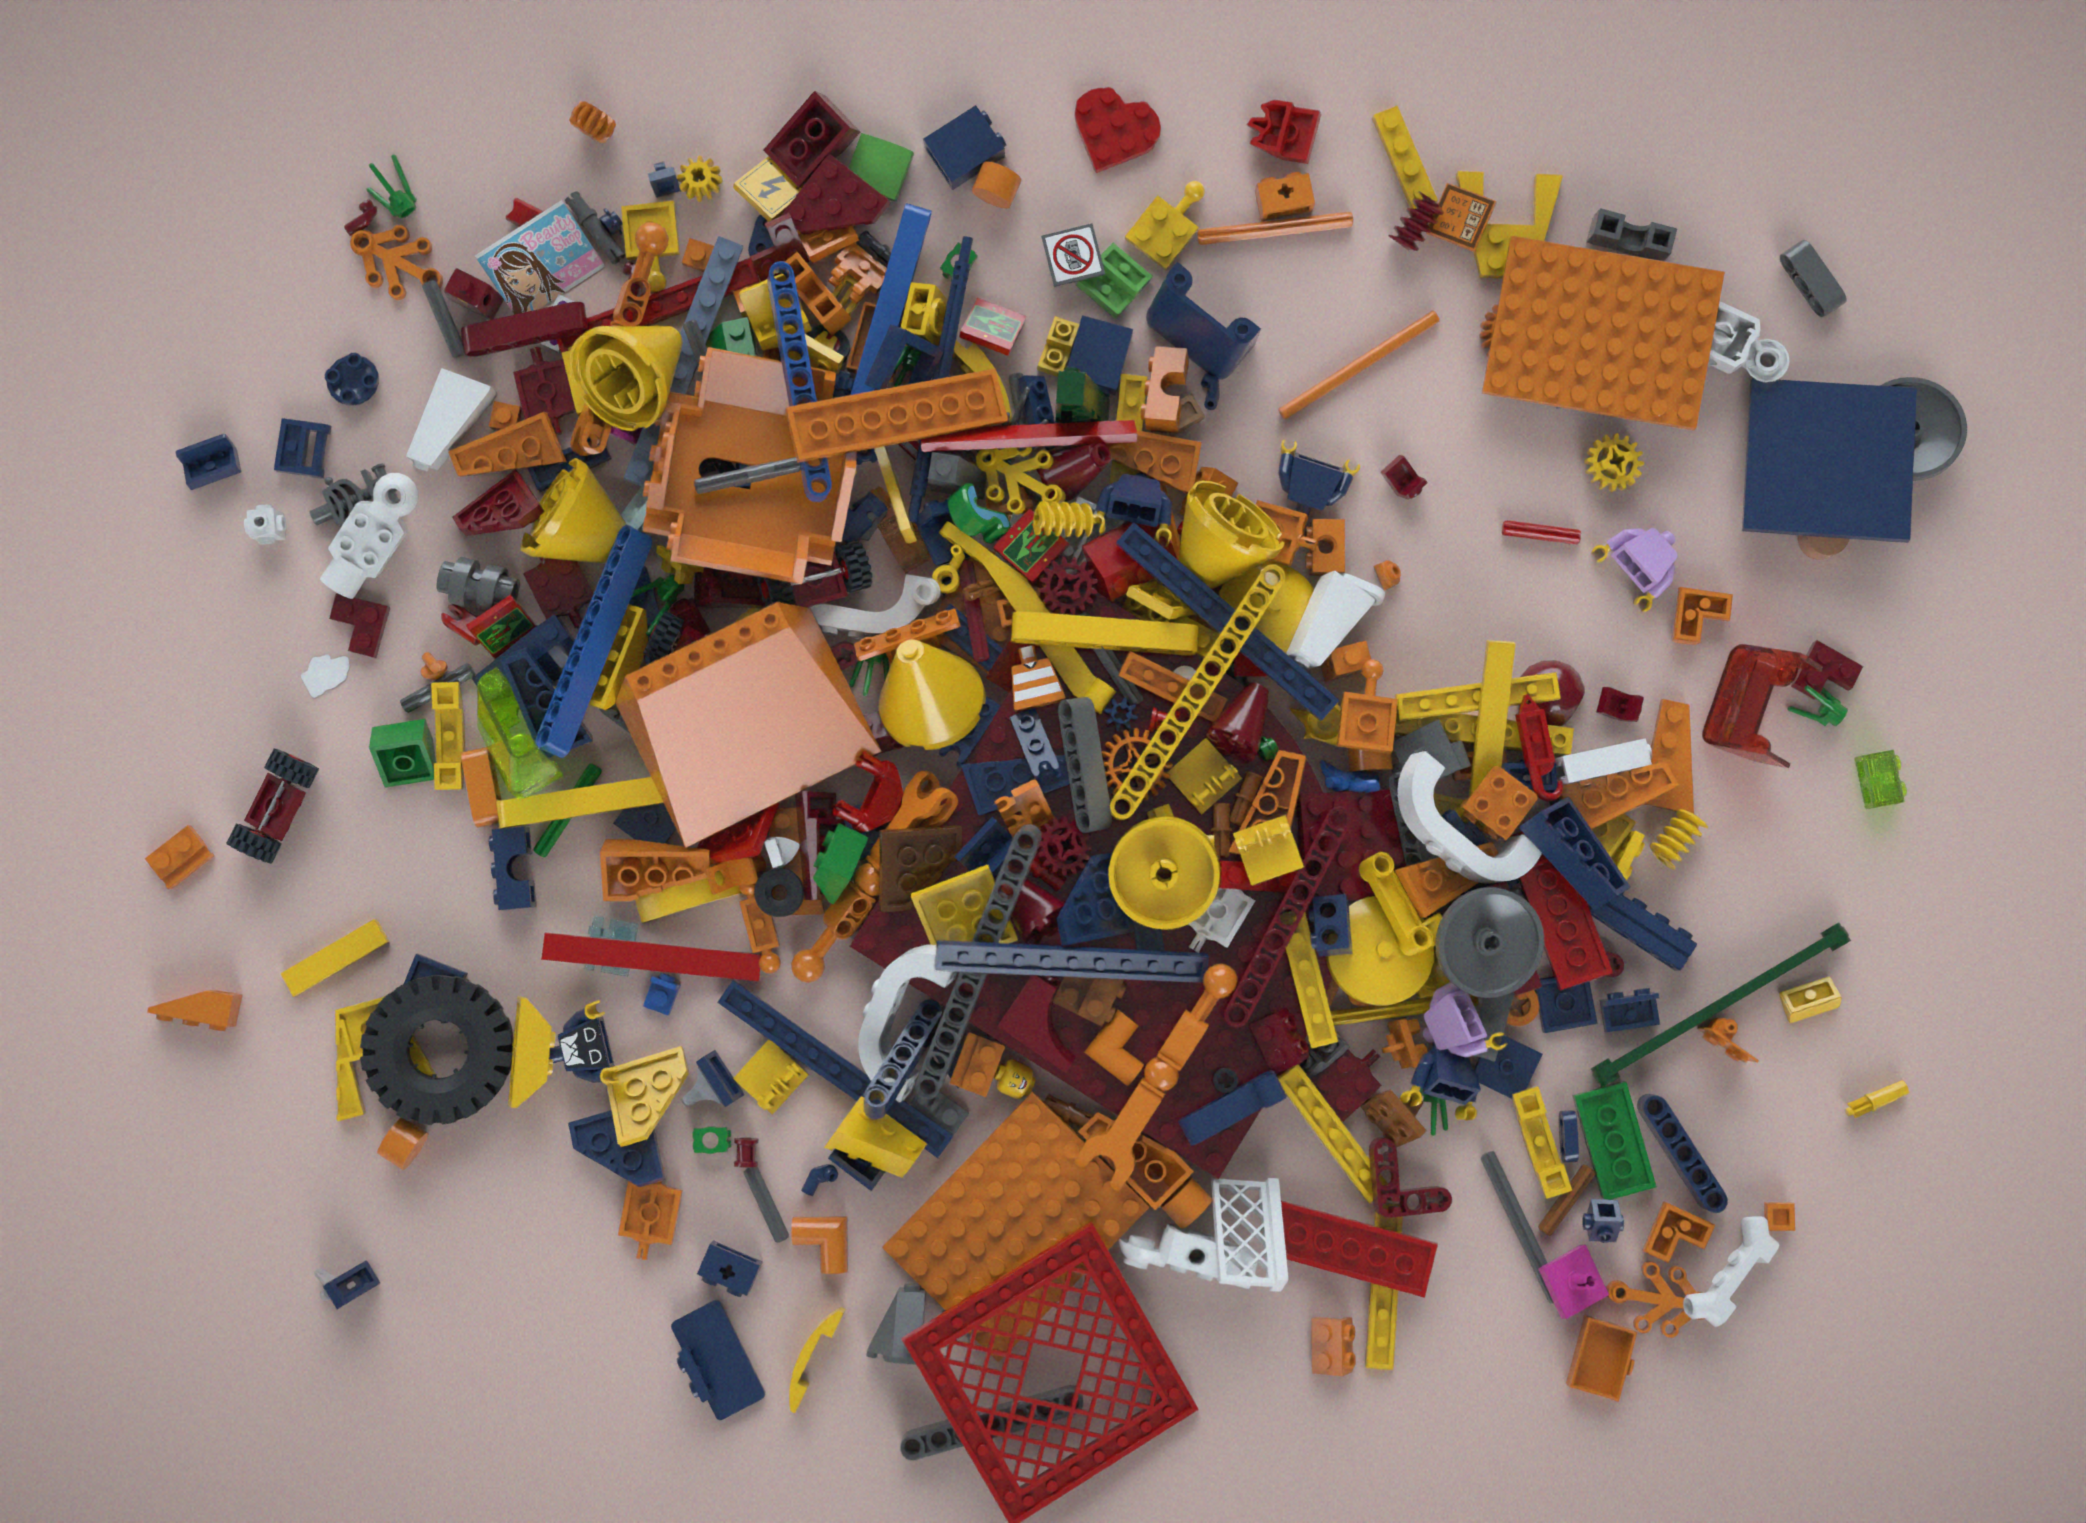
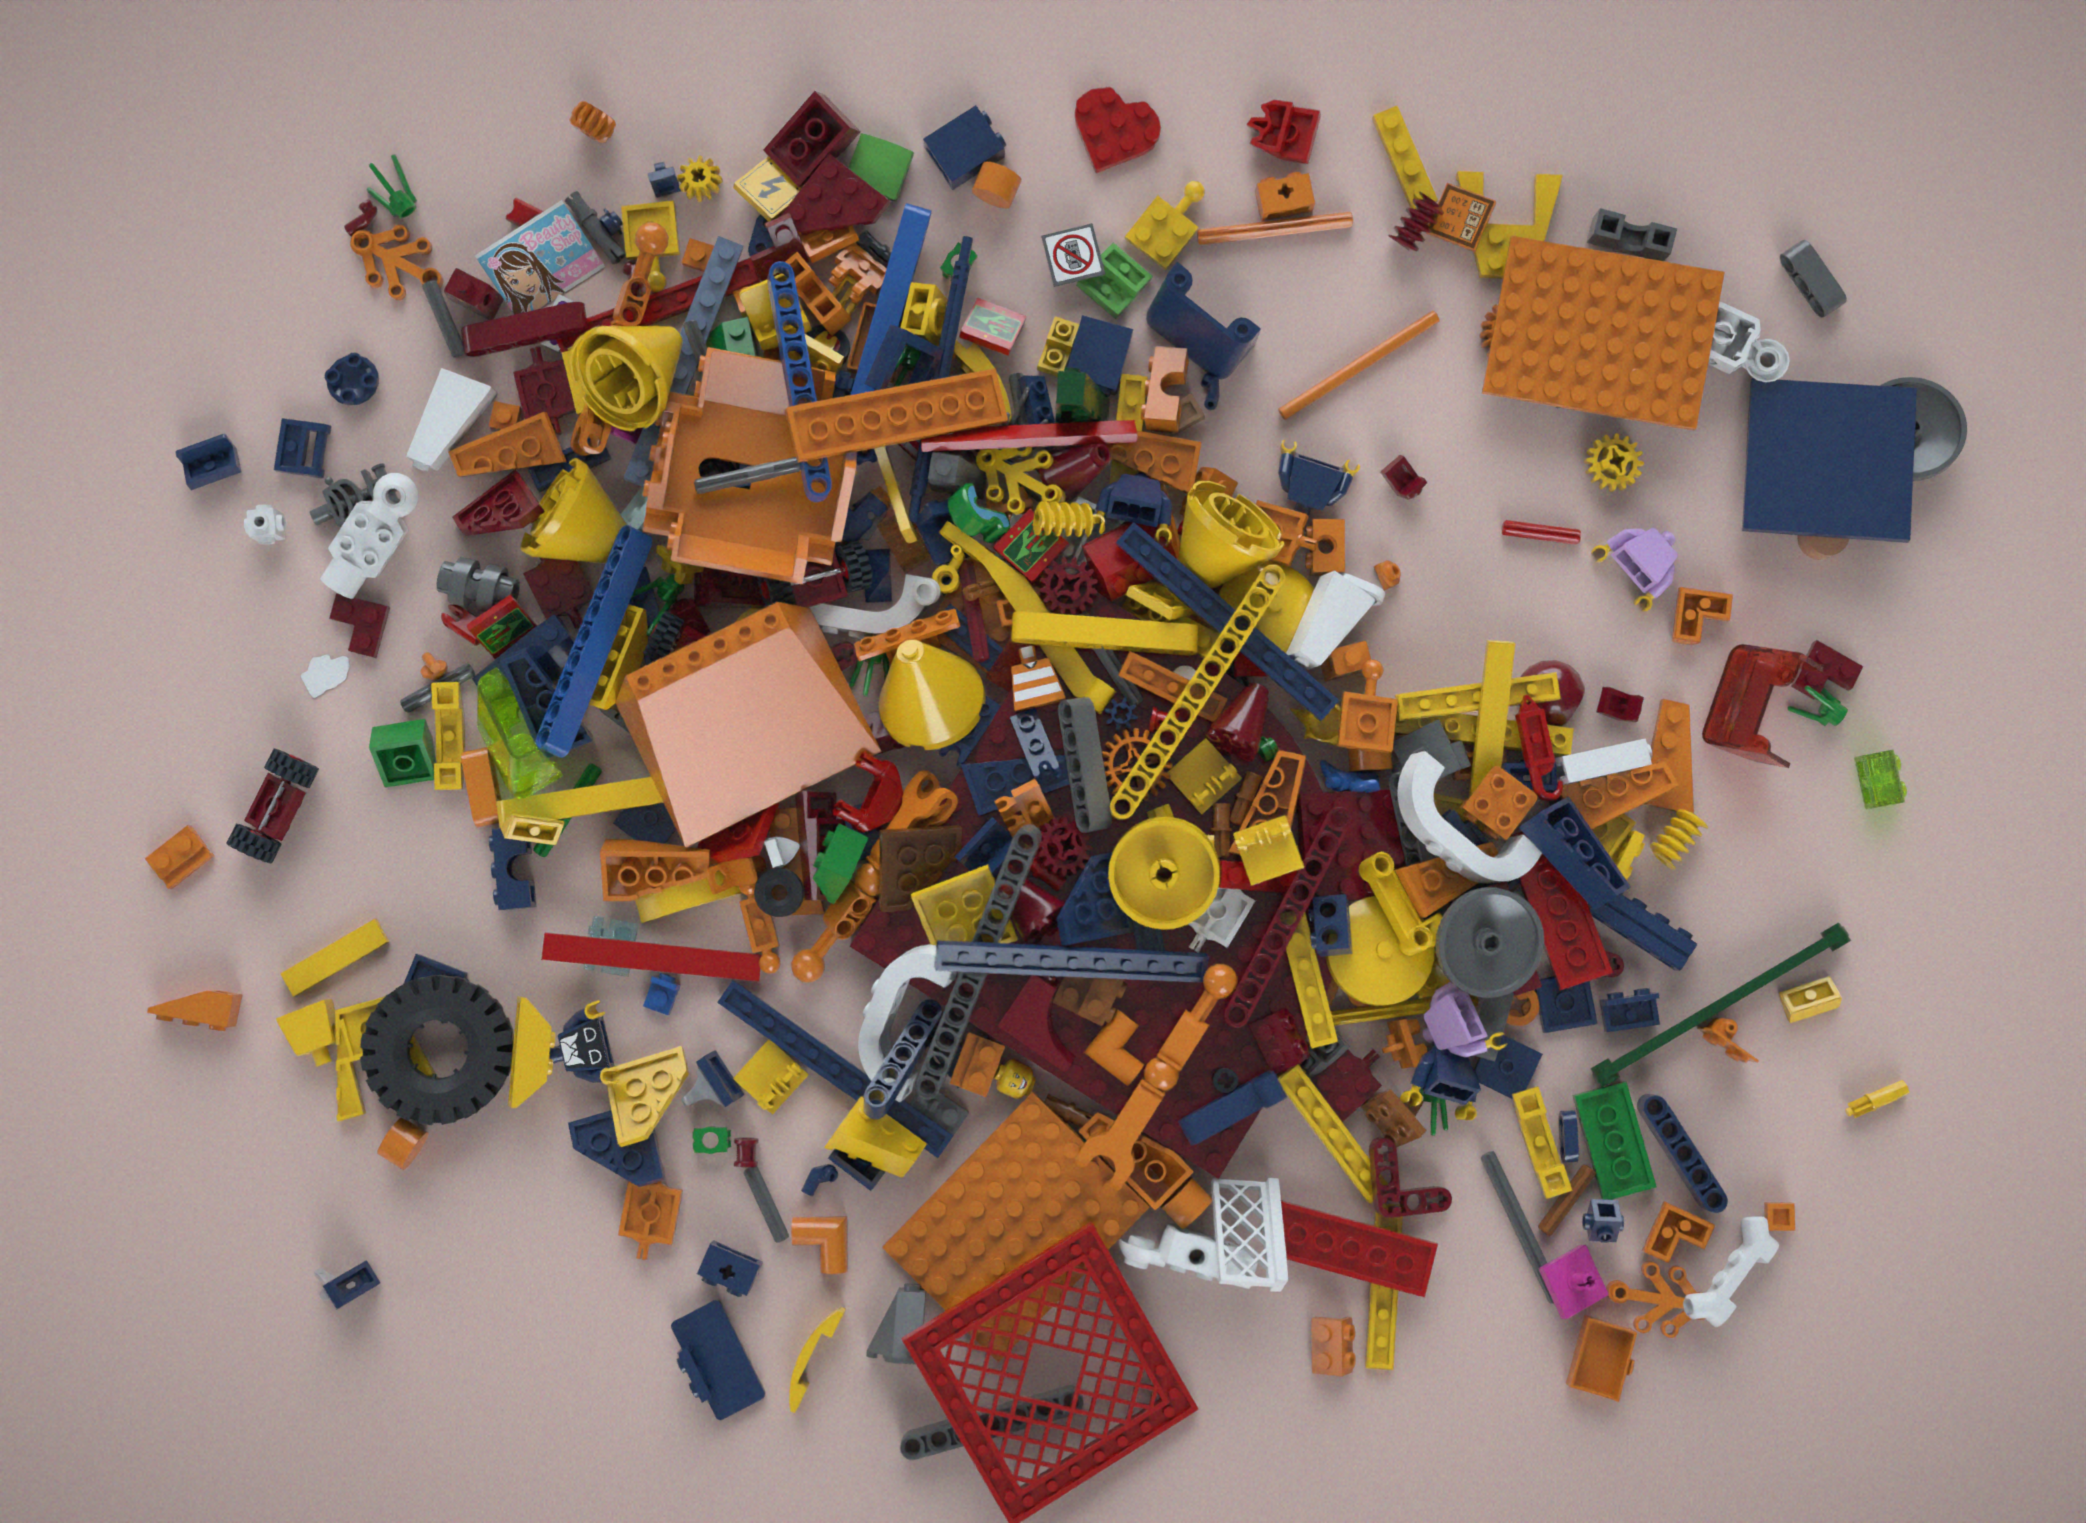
none -> yellow torso [276,999,336,1067]
none -> yellow slope [501,813,565,845]
none -> dark blue slope [865,549,892,603]

